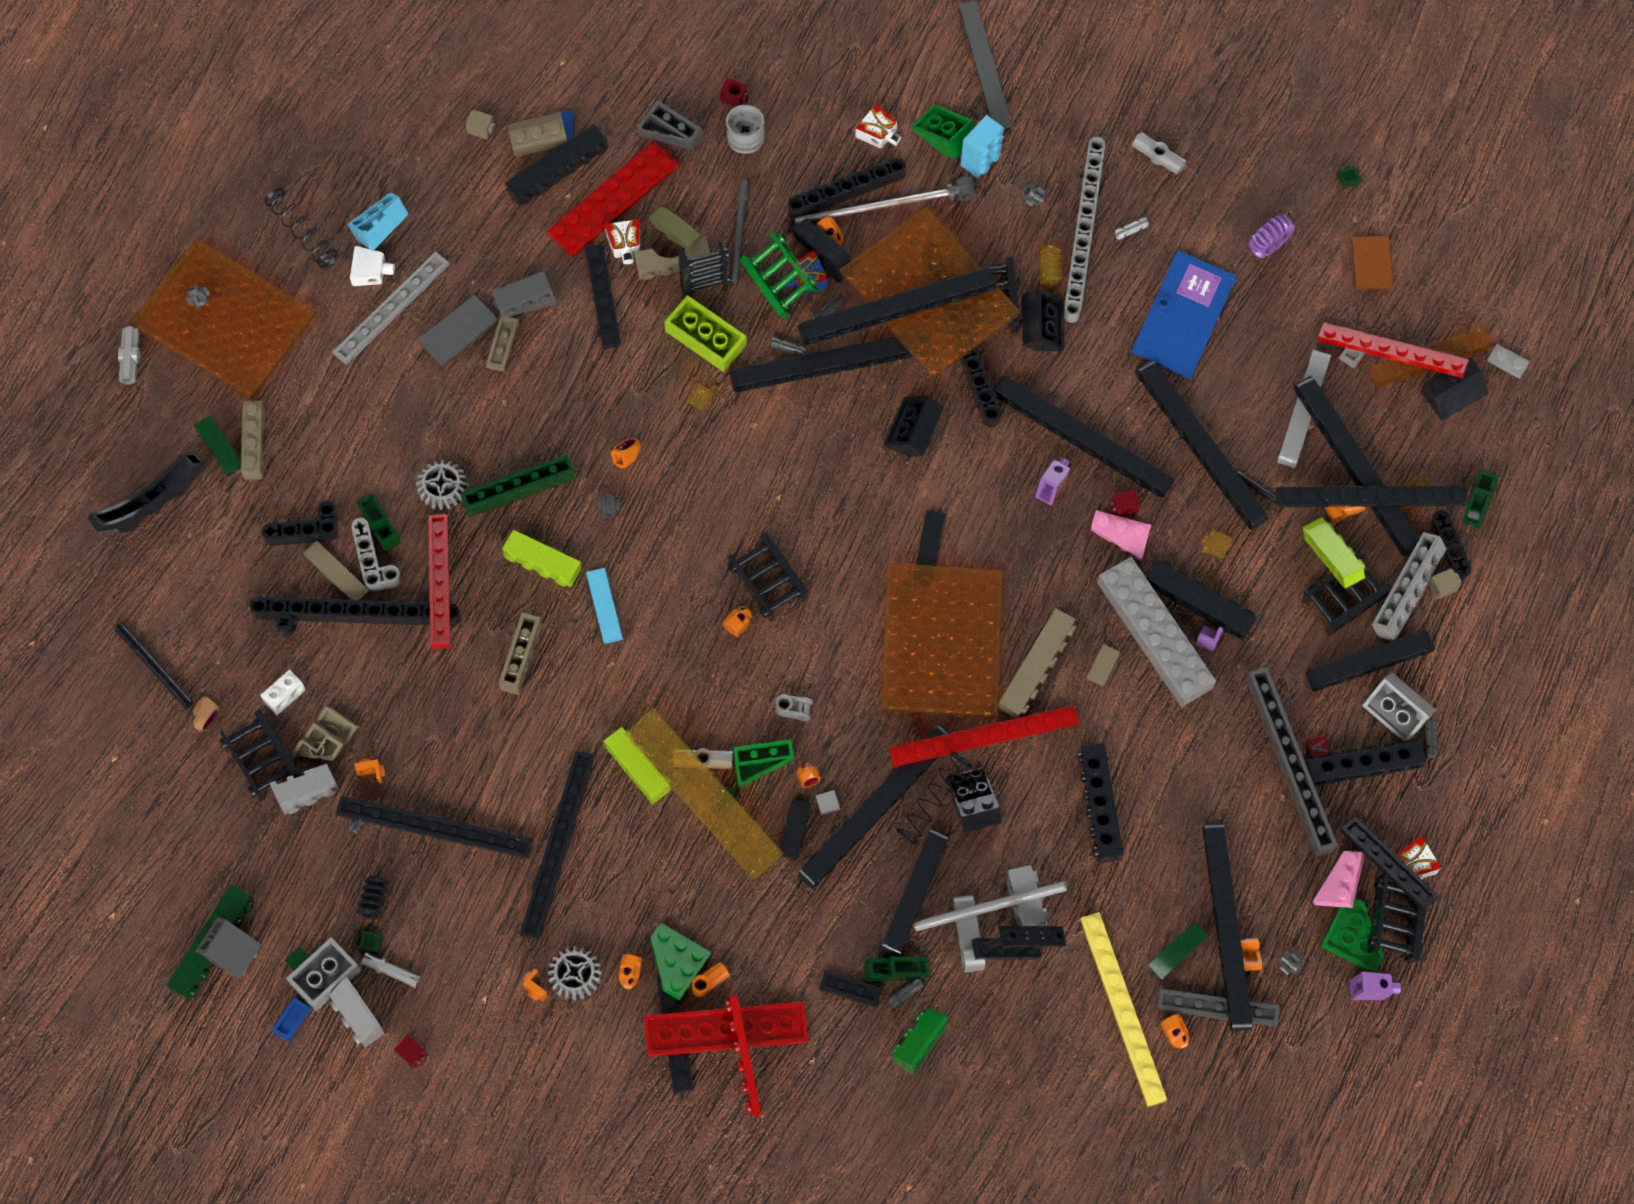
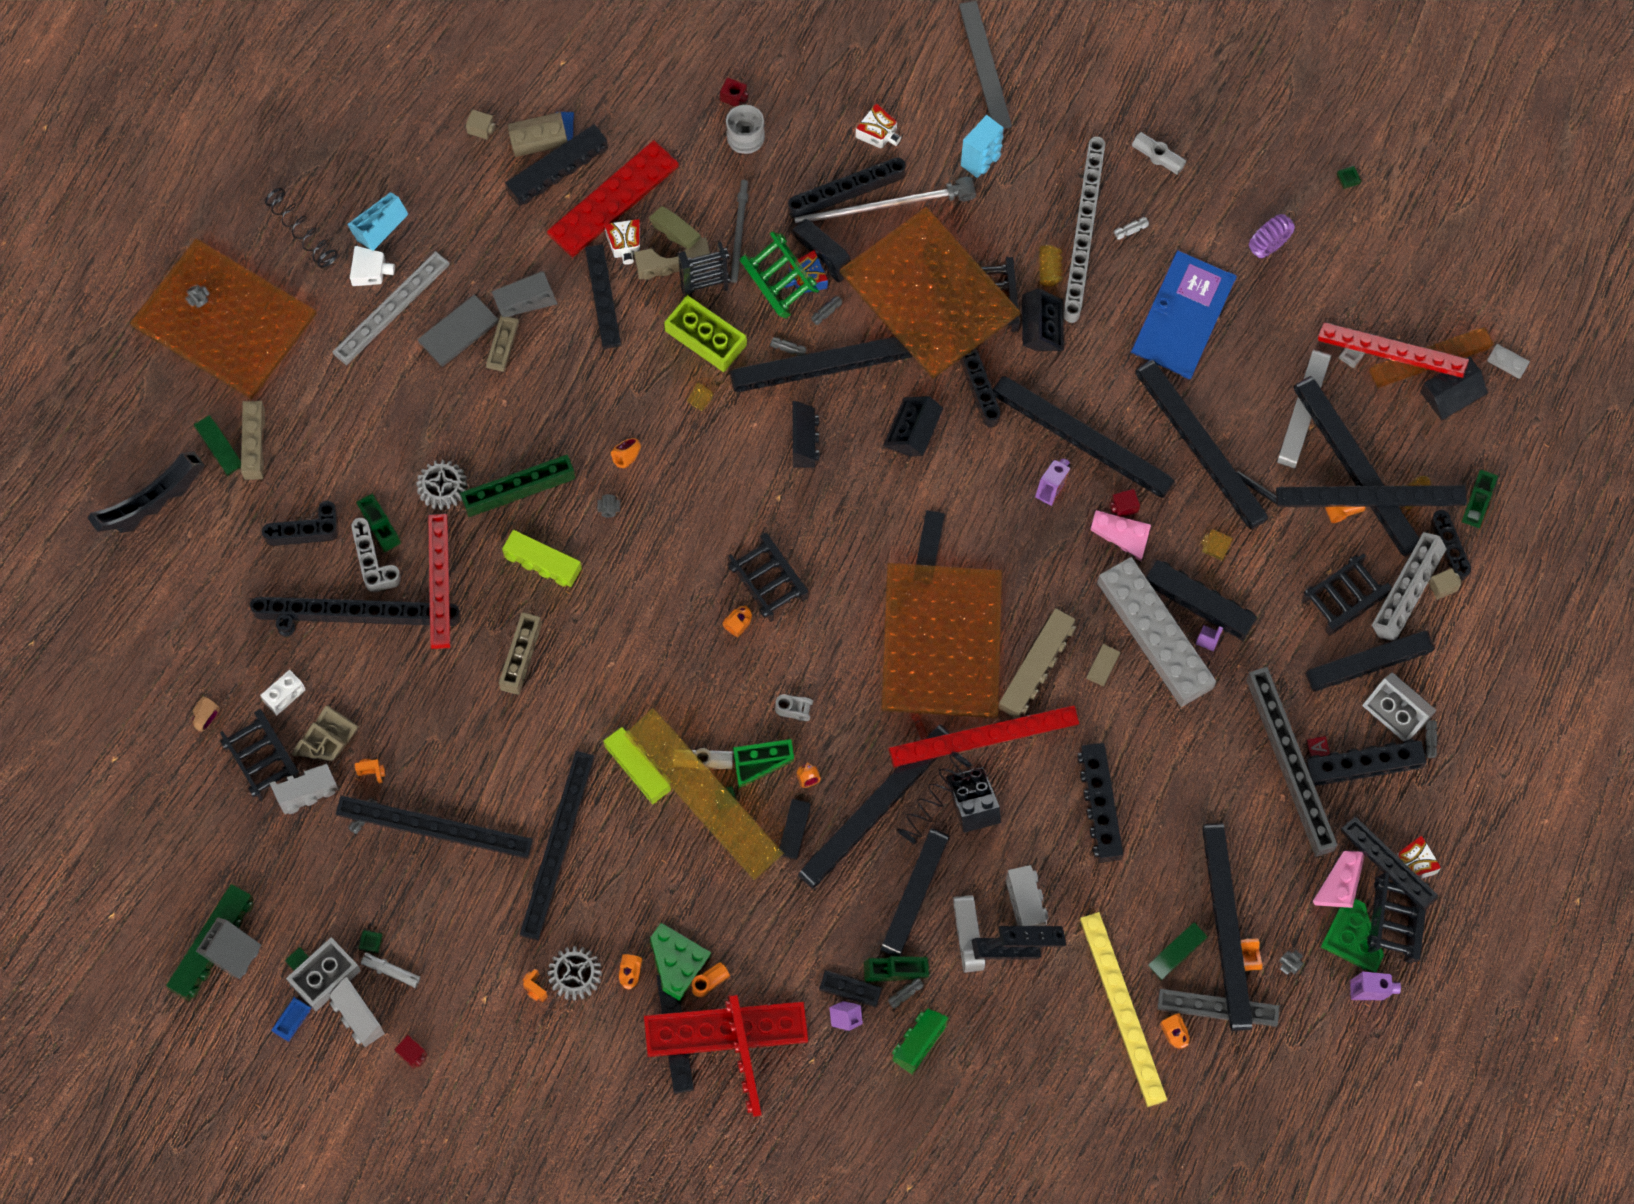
black axle [114,622,193,709] -> none
light grey piece [118,326,140,384] -> none
dark tan tile [303,541,370,600] -> none
black piece [355,875,390,920] -> none
medium azure tile [586,568,623,644] -> none
dark grey wedge [636,100,704,150] -> none
black beam [798,268,997,345] -> none
light grey tile [815,790,840,815] -> none
orange rock [816,216,844,246] -> none
green slope [911,104,975,159] -> none
light grey piece [914,881,1067,931] -> none
dark grey gear [1023,183,1046,207] -> none
lime brick [1303,517,1365,589] -> none
dark orange tile [1351,236,1393,289] -> none
none -> black slope [792,401,819,468]
none -> medium lavender panel [830,1001,863,1031]

